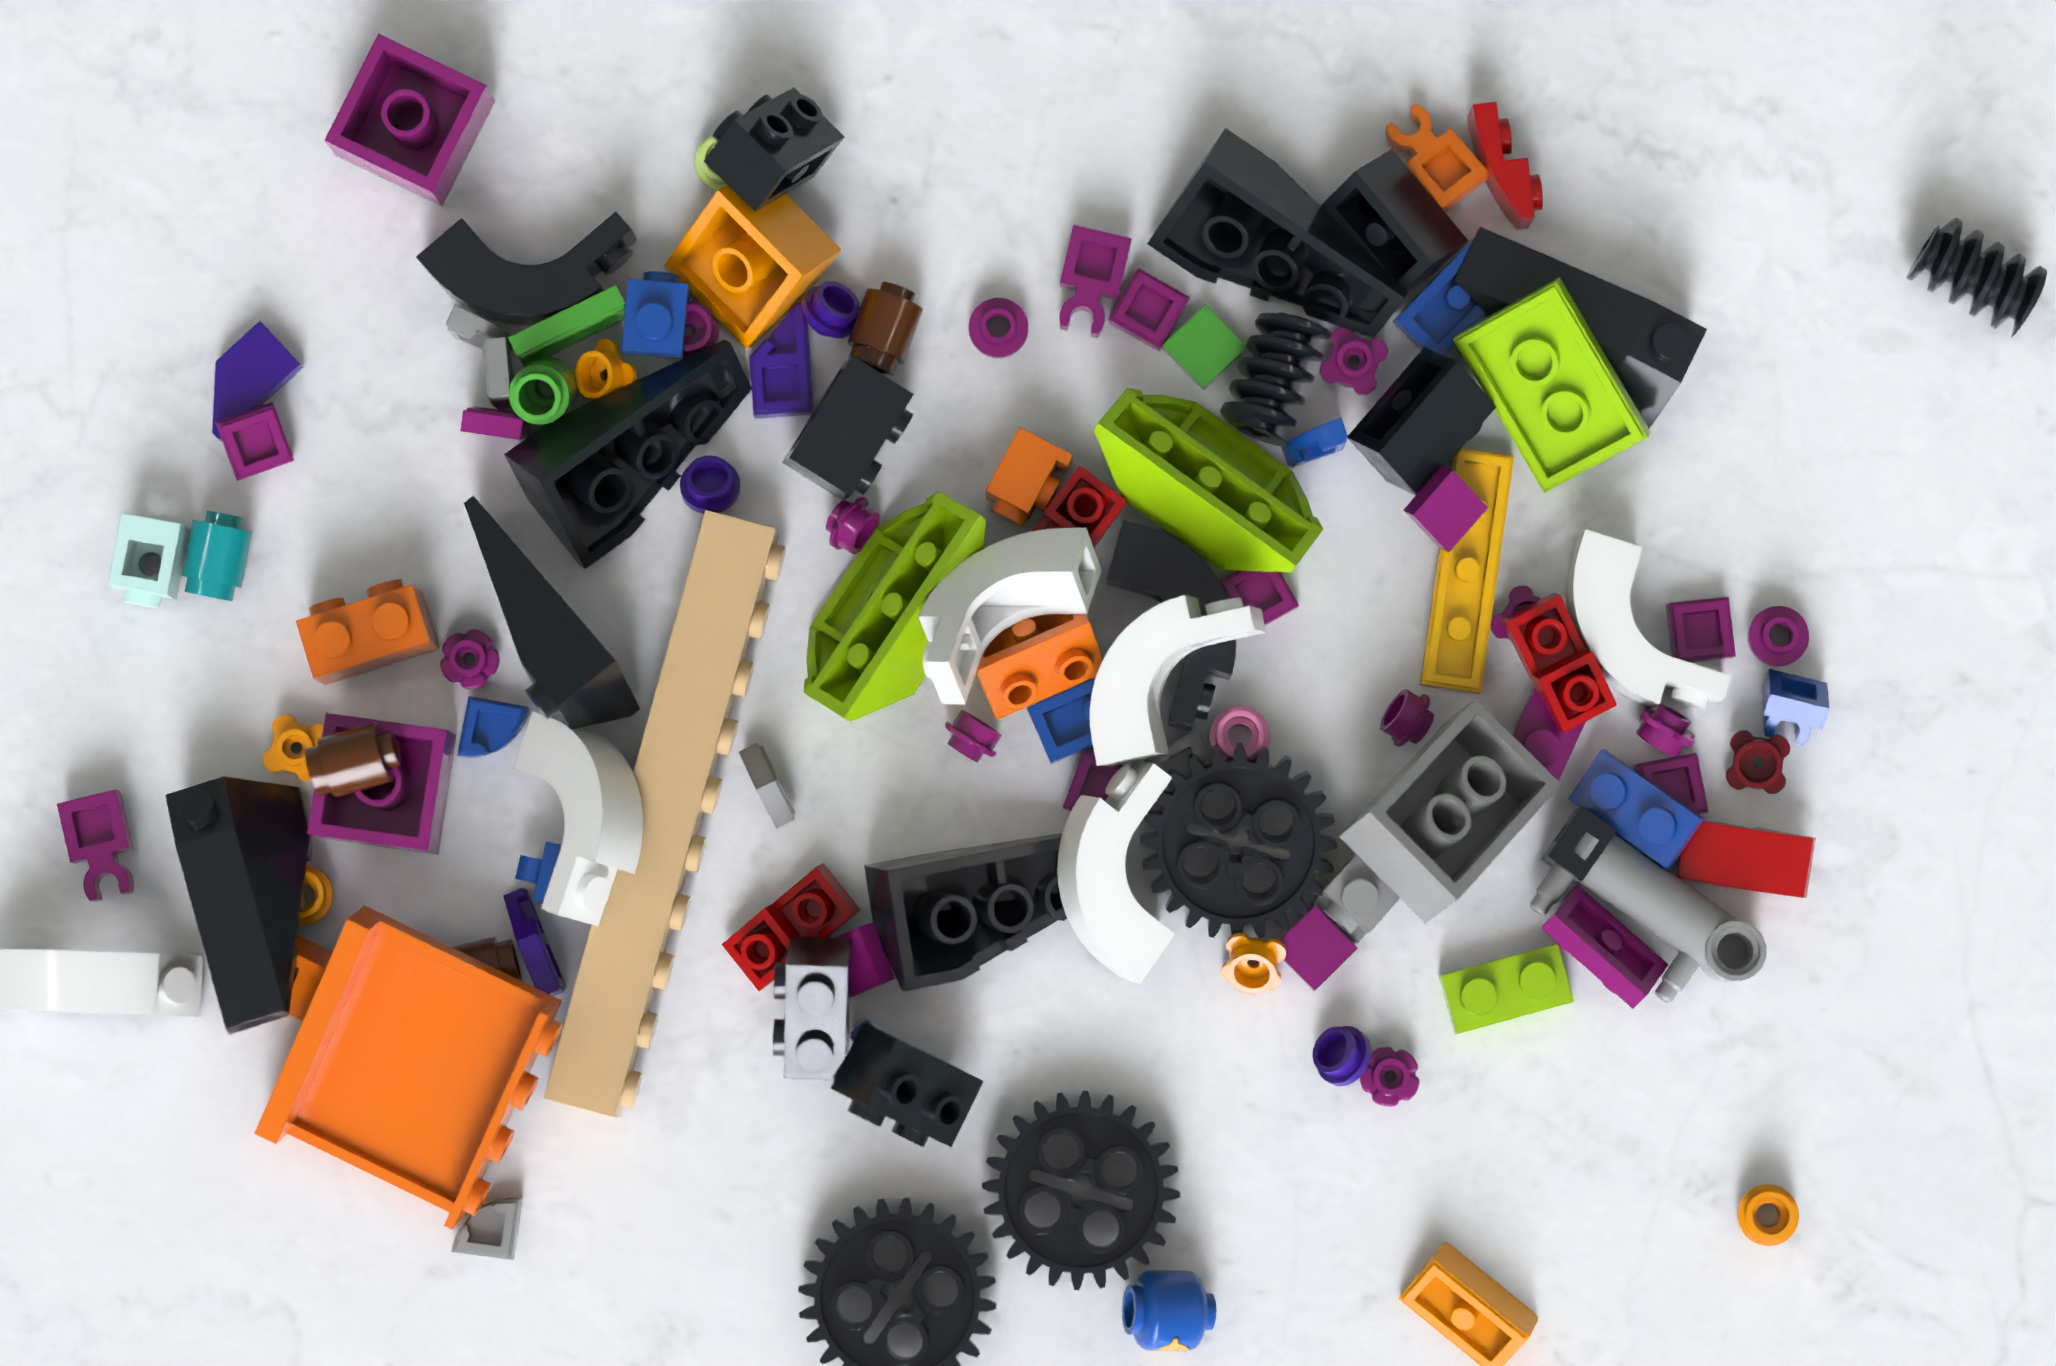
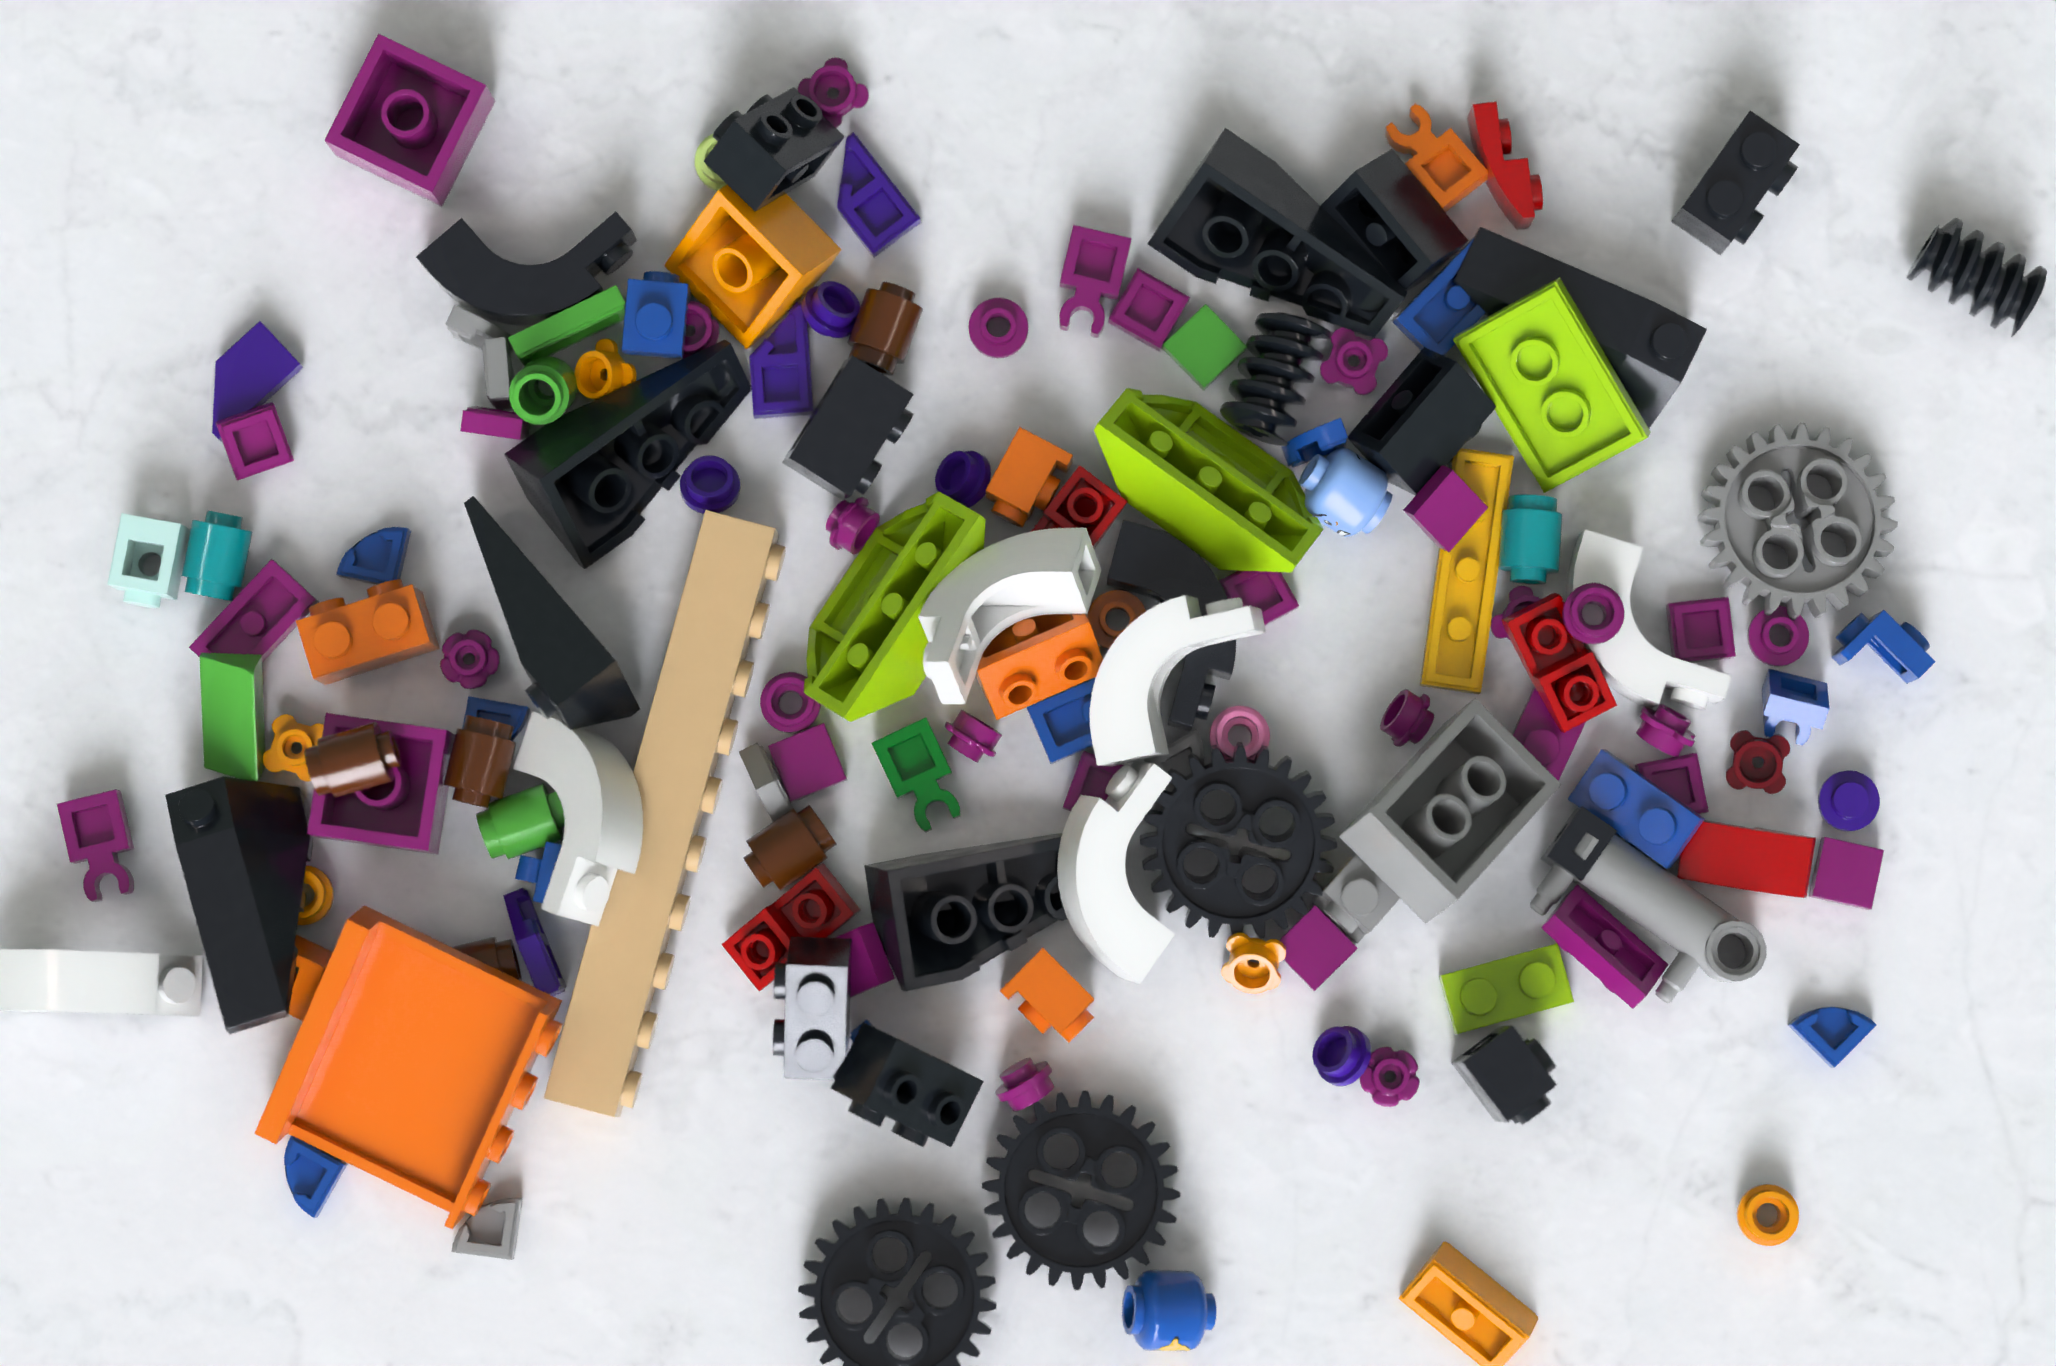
none -> magenta plate [189,559,319,663]
none -> bright green slope [199,653,266,781]
none -> blue tile [284,1136,348,1218]
none -> blue tile [336,527,411,585]
none -> reddish brown brick [443,715,516,808]
none -> bright green brick [476,783,565,859]
none -> reddish brown brick [743,805,837,891]
none -> magenta plate [760,672,821,733]
none -> magenta tile [768,723,847,803]
none -> magenta plate [797,58,869,128]
none -> dark purple tile [837,132,921,258]
none -> green plate [871,717,960,833]
none -> dark purple plate [935,451,991,508]
none -> magenta plate [995,1058,1055,1112]
none -> orange brick [1000,948,1095,1043]
none -> orange plate [1087,590,1146,650]
none -> light blue head [1299,447,1392,537]
none -> black brick [1451,1025,1557,1125]
none -> teal brick [1499,495,1562,584]
none -> magenta plate [1562,583,1625,644]
none -> black brick [1672,110,1800,256]
none -> light grey gear [1697,423,1898,620]
none -> blue tile [1788,1007,1877,1068]
none -> magenta tile [1809,837,1884,910]
none -> dark purple plate [1818,770,1880,831]
none -> blue bracket [1831,610,1936,684]

